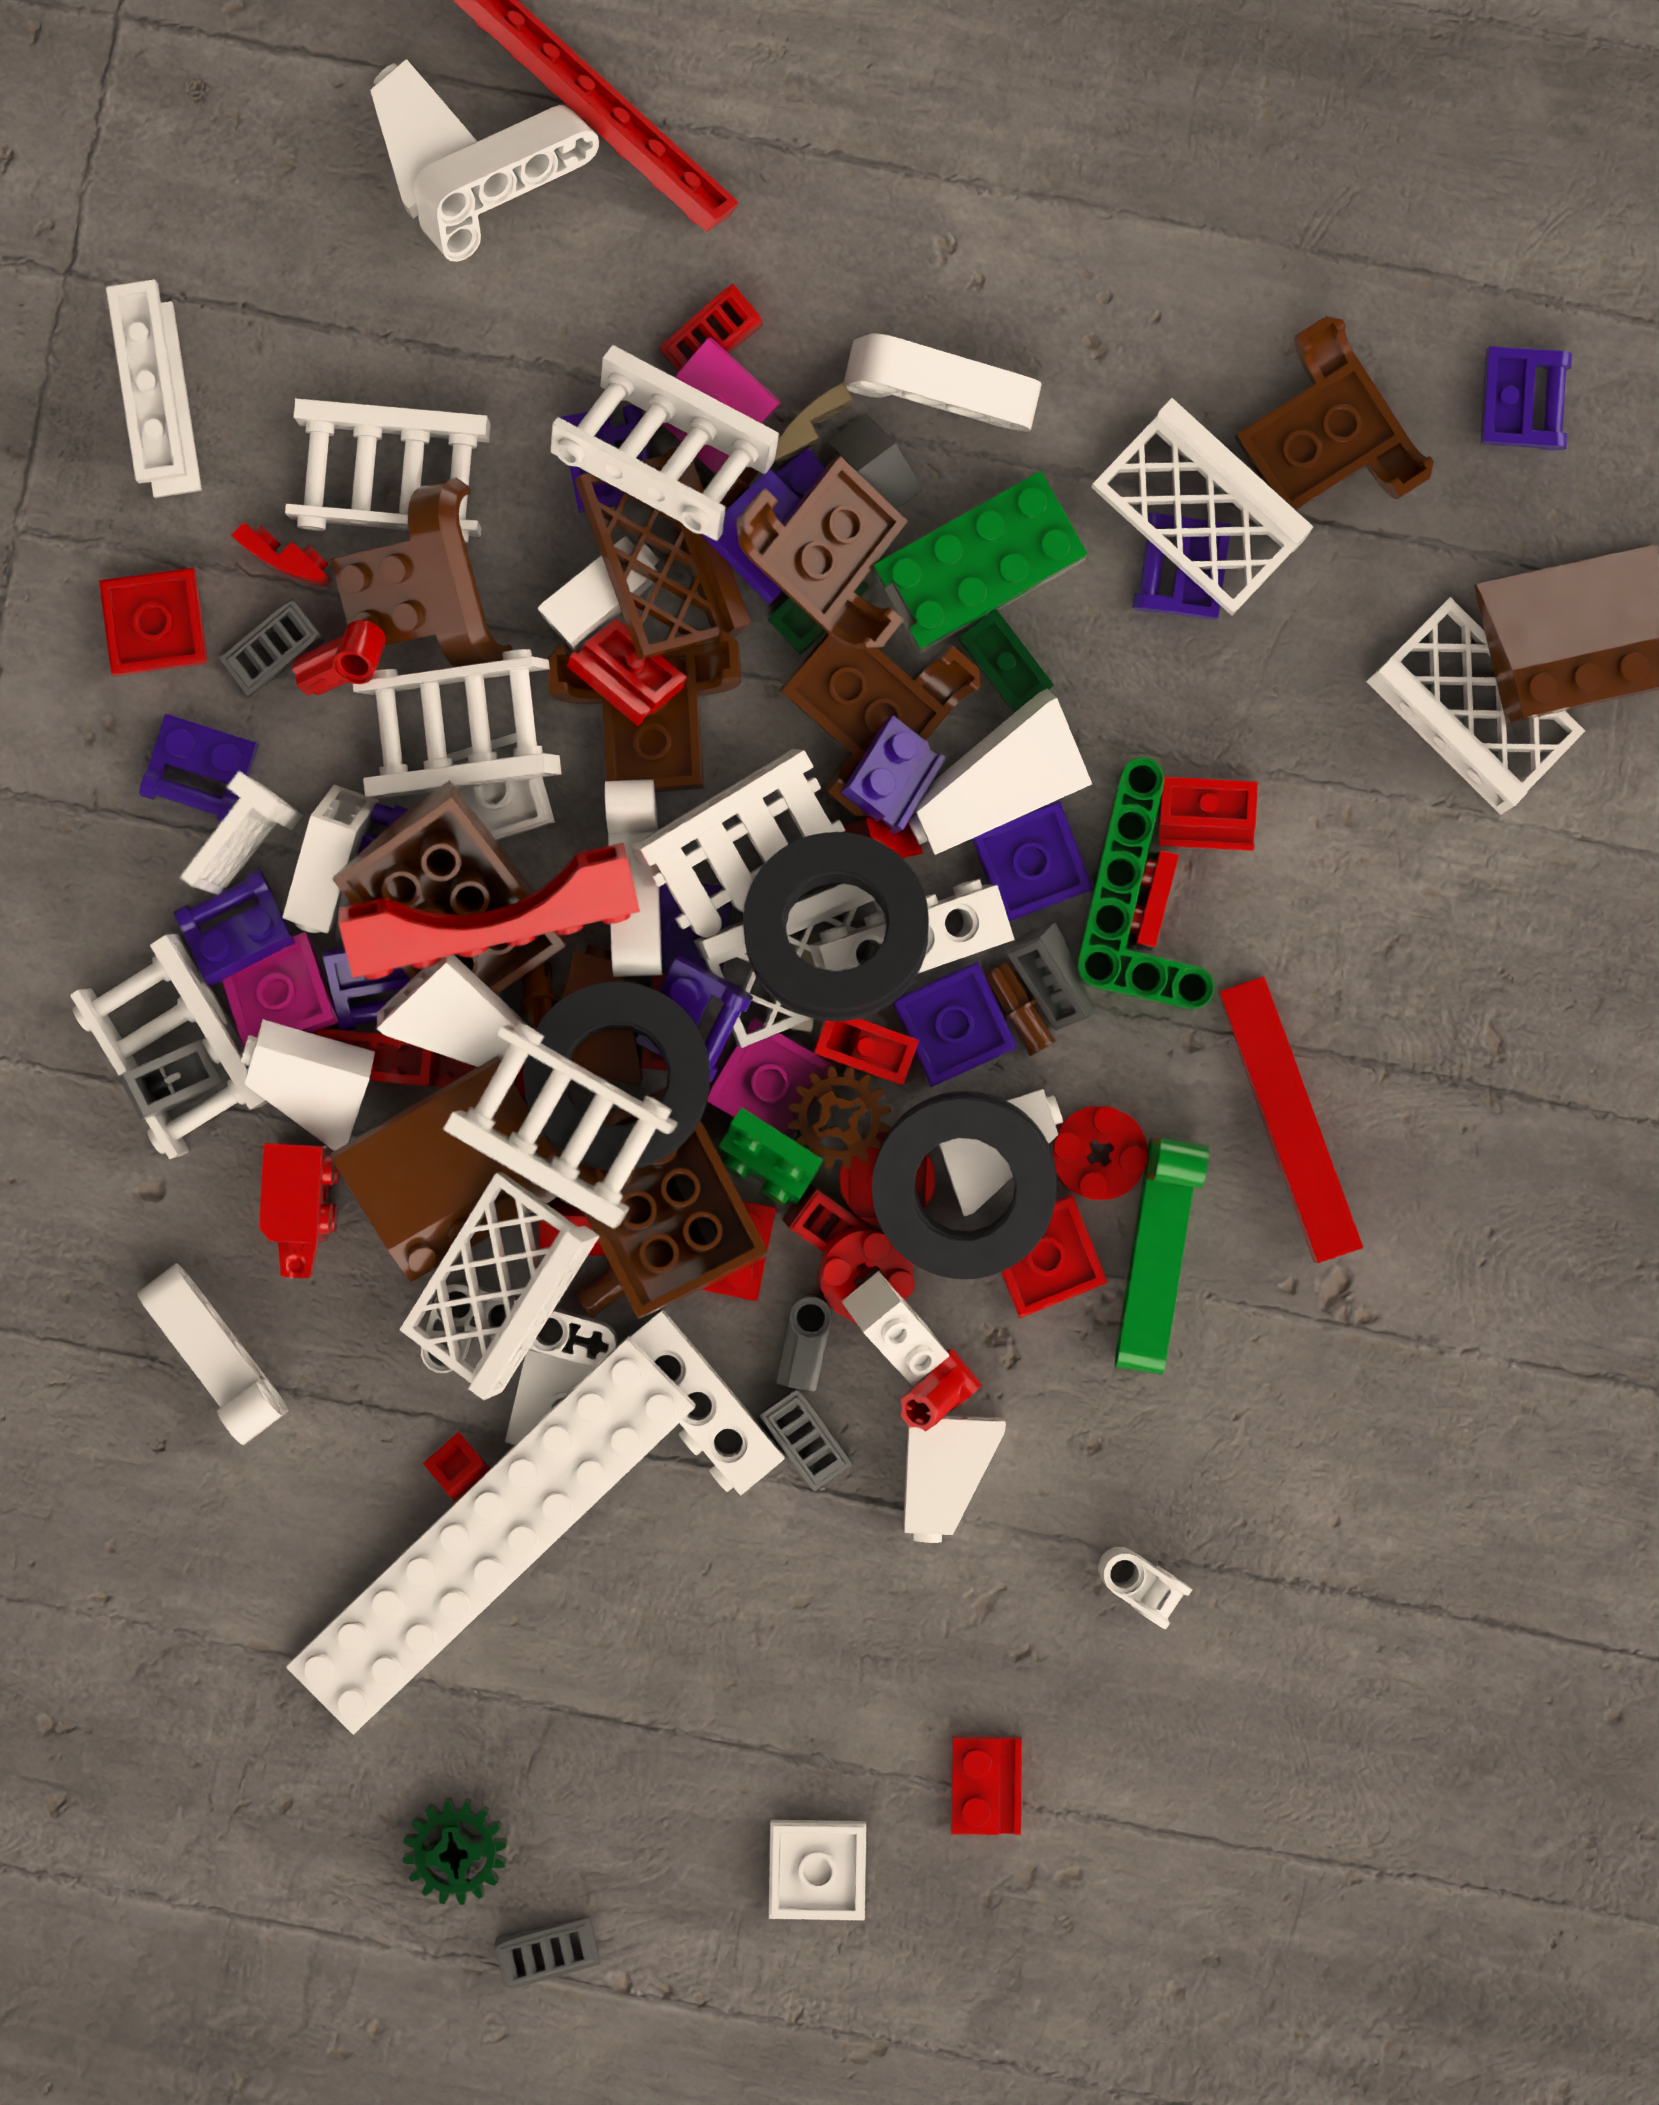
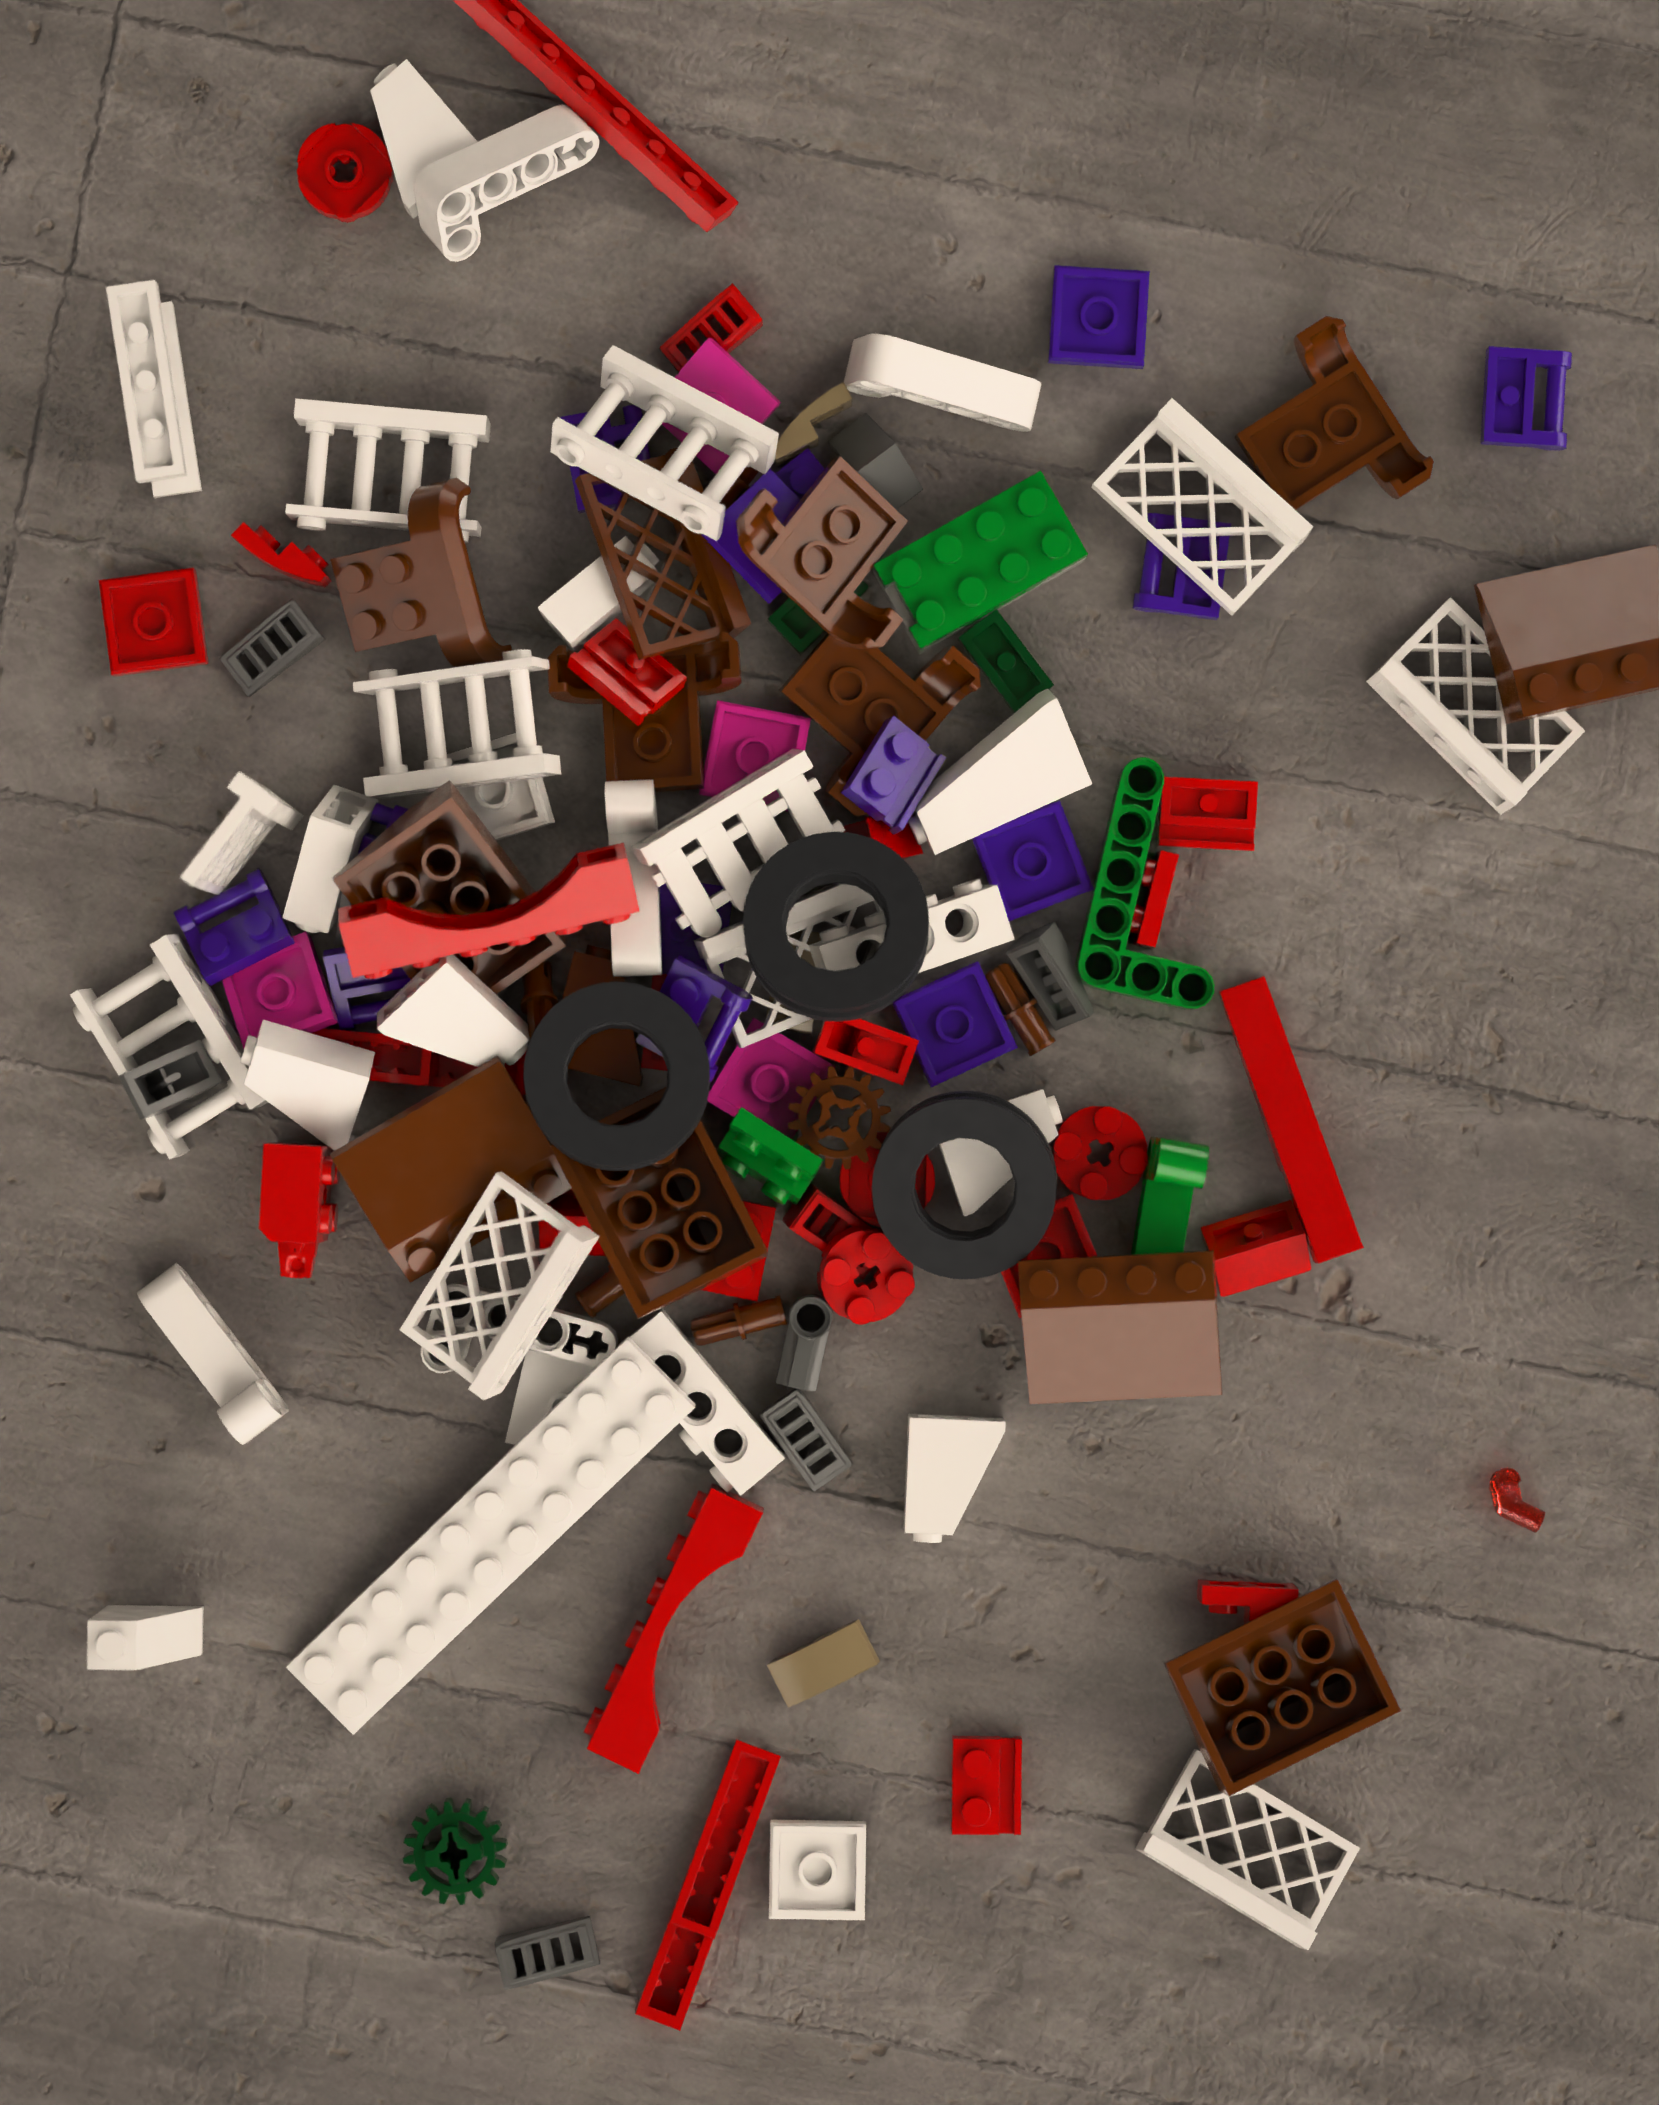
dark purple plate [139,714,259,822] -> none
red piece [292,620,387,696] -> none
red plate [423,1431,491,1501] -> none
white fence [443,1022,678,1228] -> none
white brick [842,1271,950,1386] -> none
red piece [900,1347,982,1432] -> none
white piece [1098,1547,1193,1629] -> none
none -> white slope [87,1605,204,1670]
none -> red plate [297,123,394,223]
none -> red arch [583,1483,764,1774]
none -> red slope [635,1739,781,2031]
none -> reddish brown axle [691,1295,788,1346]
none -> dark pink plate [699,700,811,812]
none -> dark tan slope [767,1619,880,1708]
none -> slope [1018,1250,1223,1404]
none -> dark purple plate [1048,265,1150,369]
none -> white fence [1135,1749,1360,1950]
none -> reddish brown slope [1164,1579,1401,1796]
none -> red slope [1197,1580,1299,1624]
none -> red panel [1200,1200,1311,1297]
none -> clear red arm [1489,1467,1545,1533]

